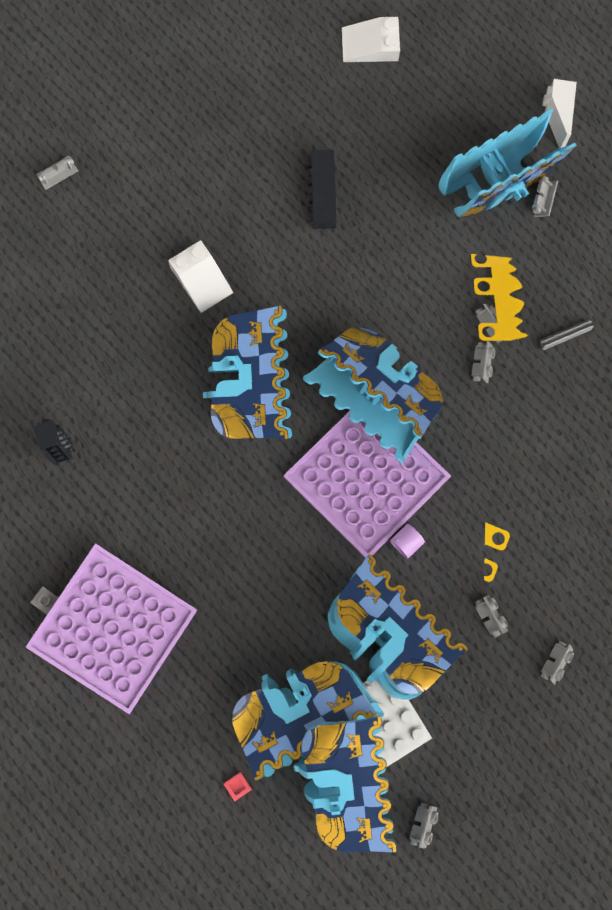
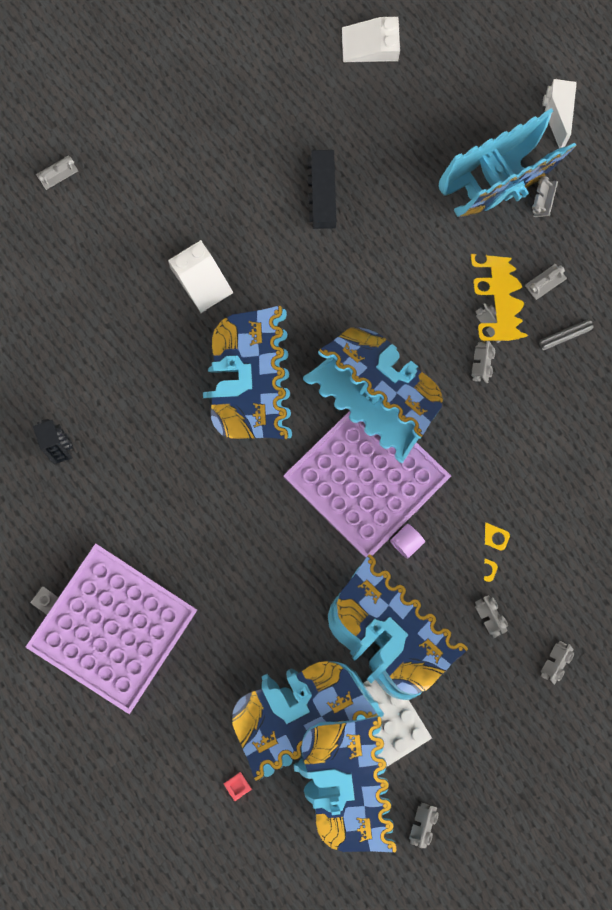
none -> light grey hinge [525,264,567,300]

